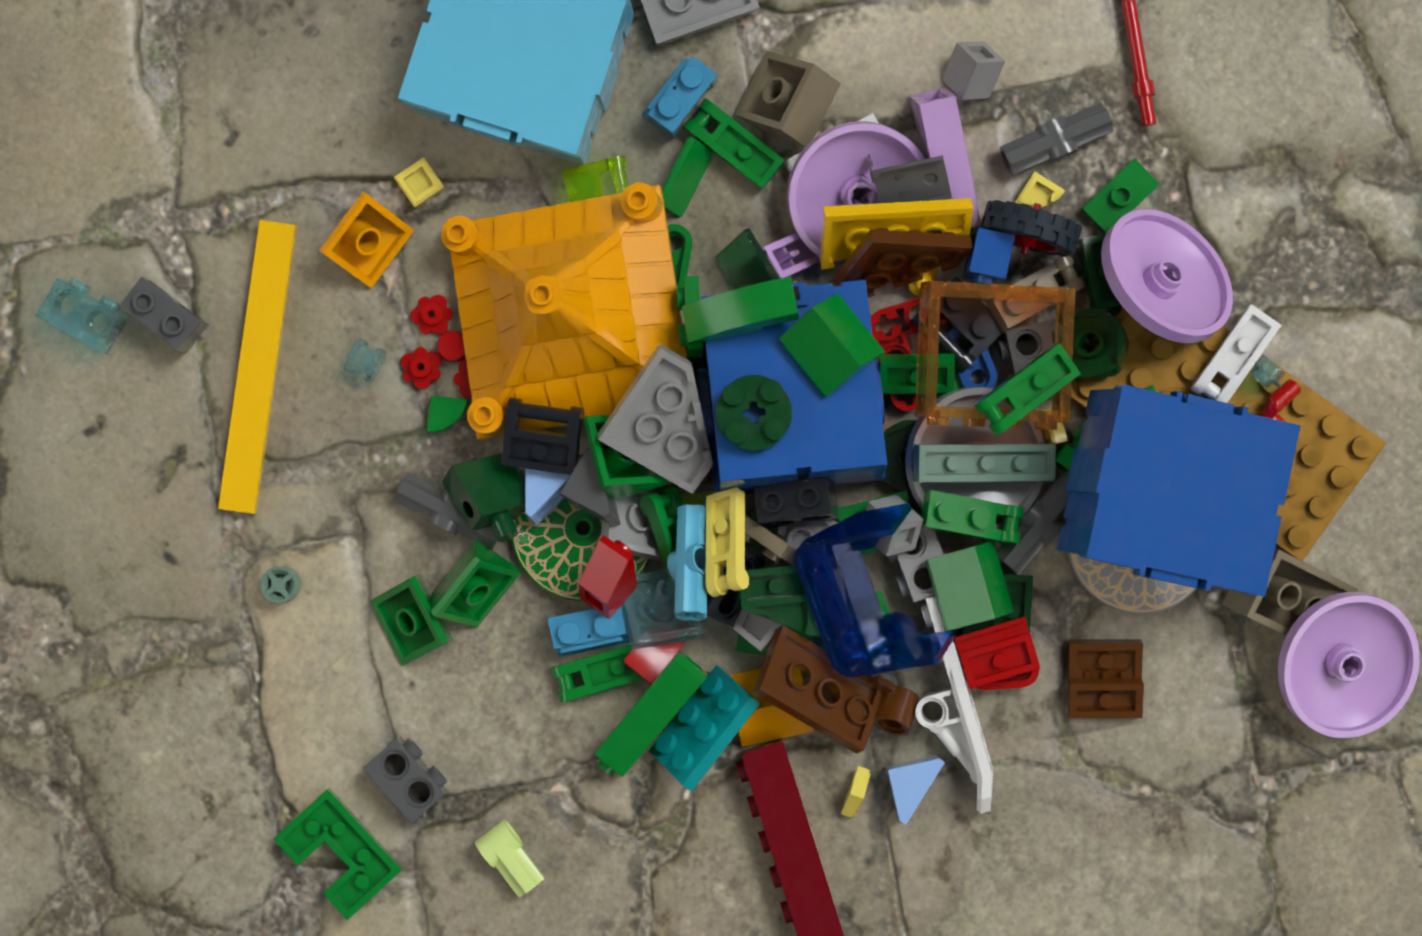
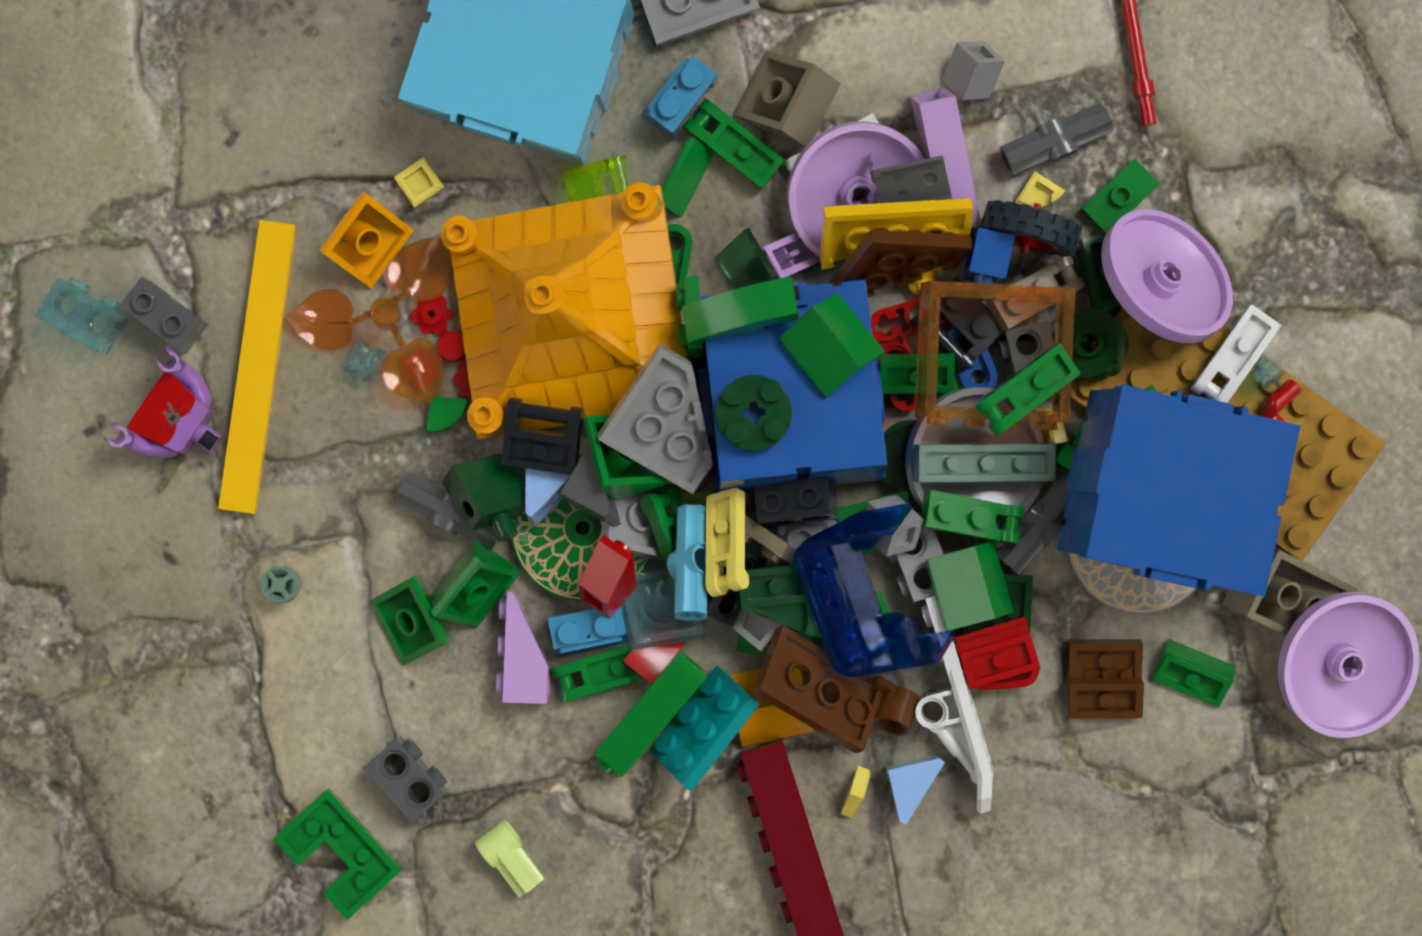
none -> torso [103,346,223,458]
none -> clear orange plant [287,237,450,403]
none -> lavender slope [496,591,550,704]
none -> green slope [1151,639,1235,708]

